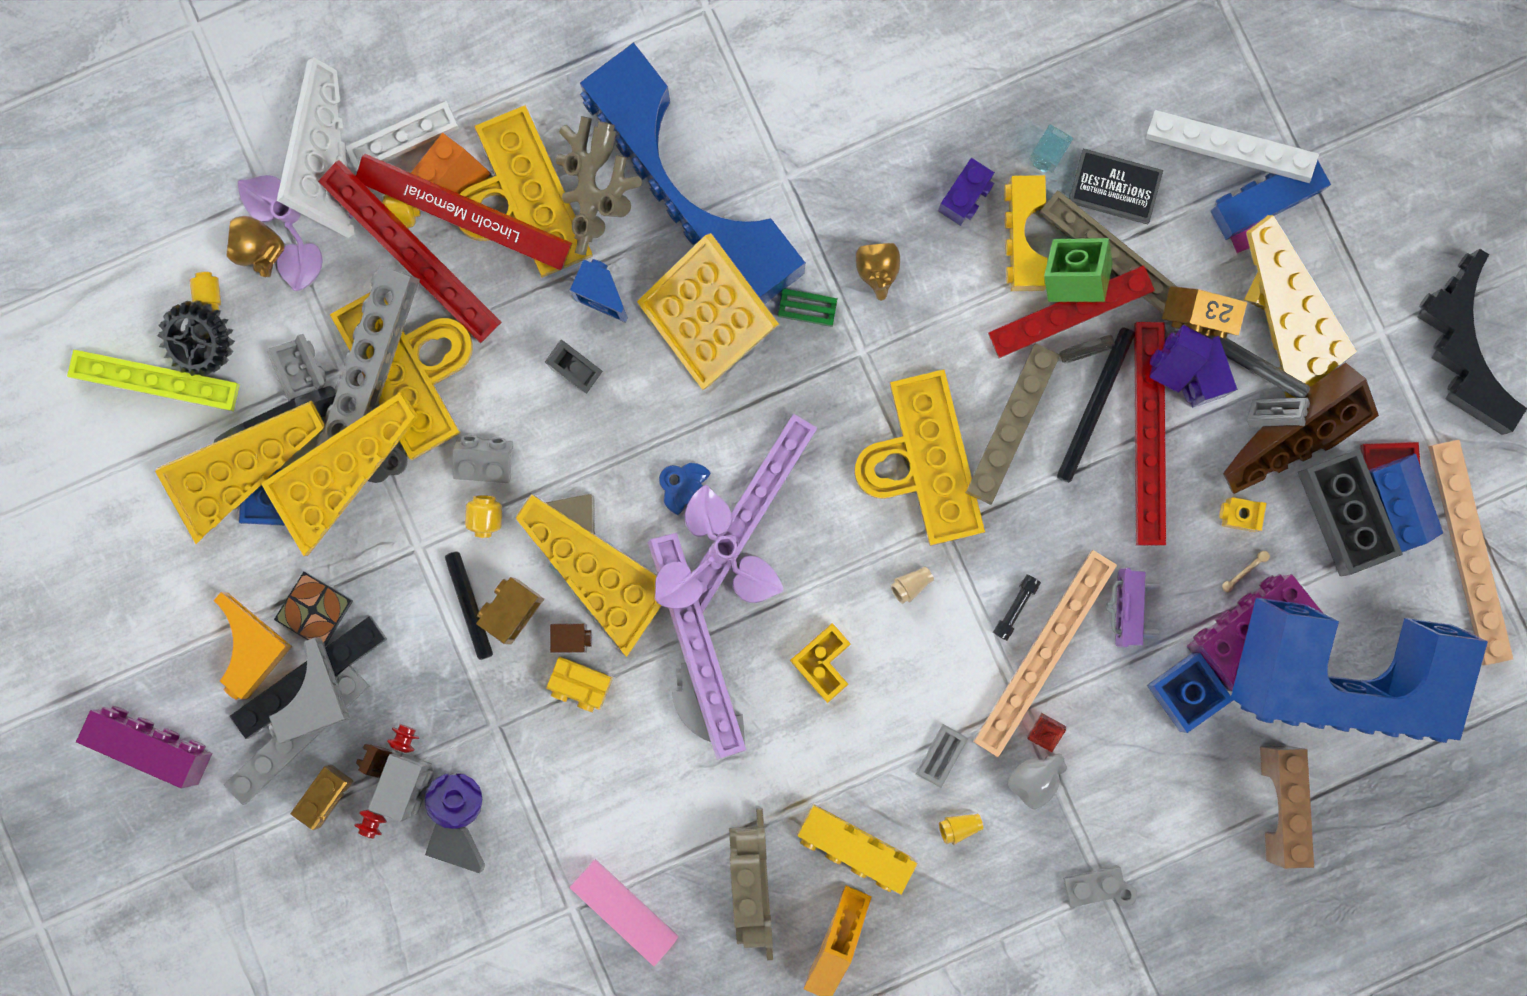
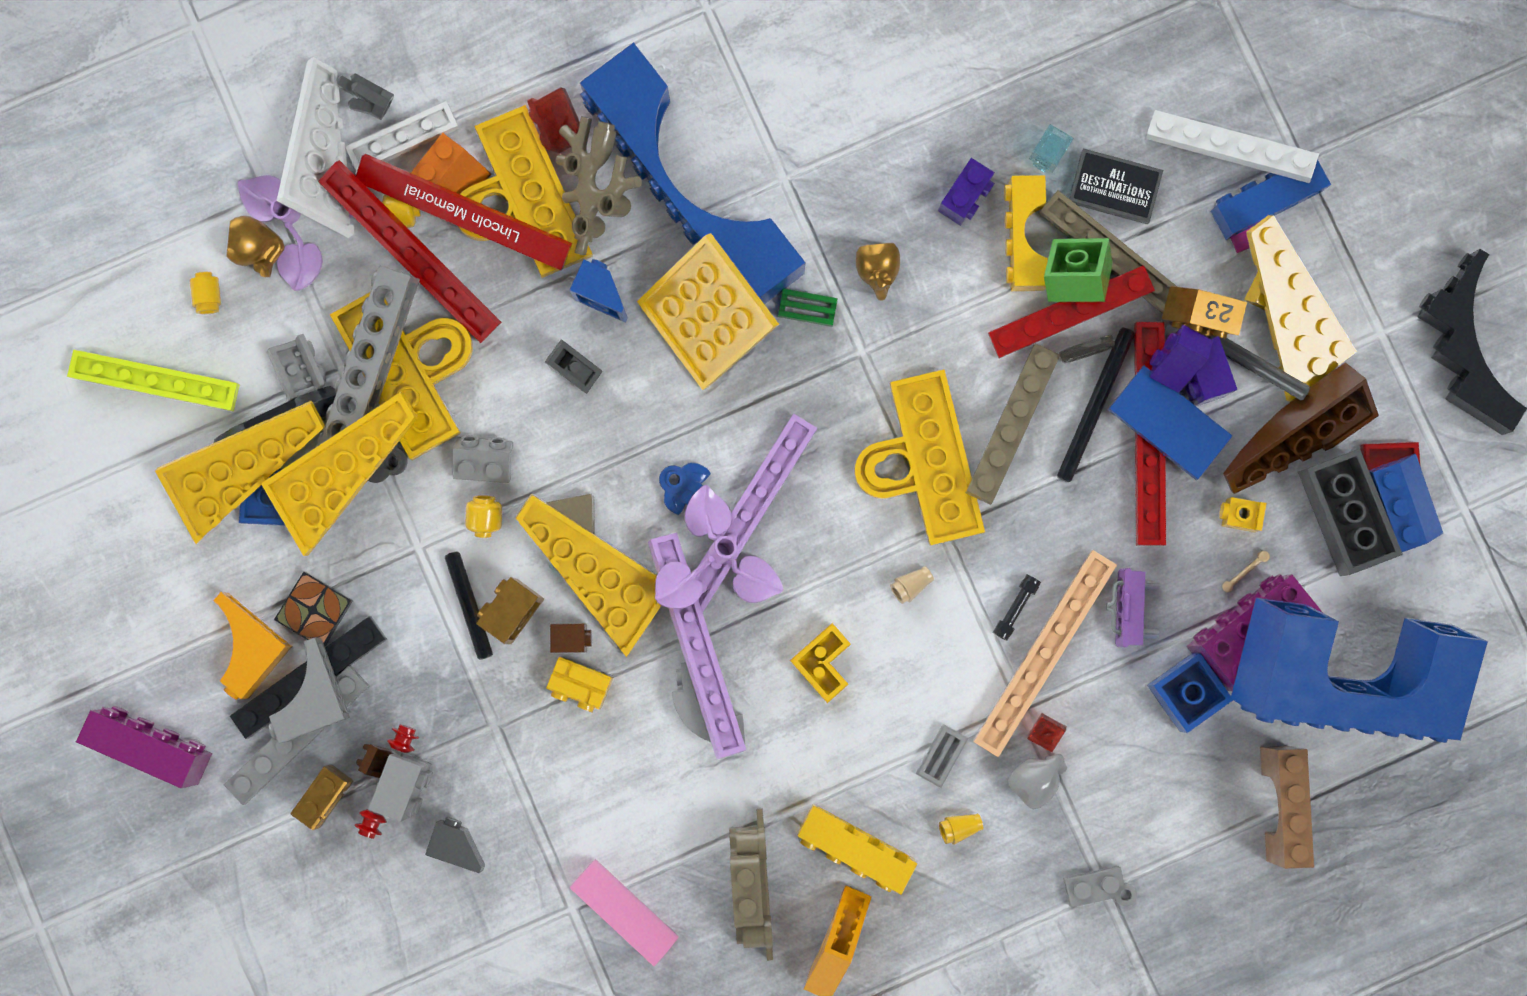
black gear [157,301,235,376] -> none
dark purple tile [425,773,483,829] -> none
light grey tile [1247,398,1310,427] -> none
light nougat plate [1428,440,1513,665] -> none
none -> dark grey rock [336,73,394,120]
none -> clear red bracket [527,87,580,153]
none -> blue tile [1108,365,1232,480]

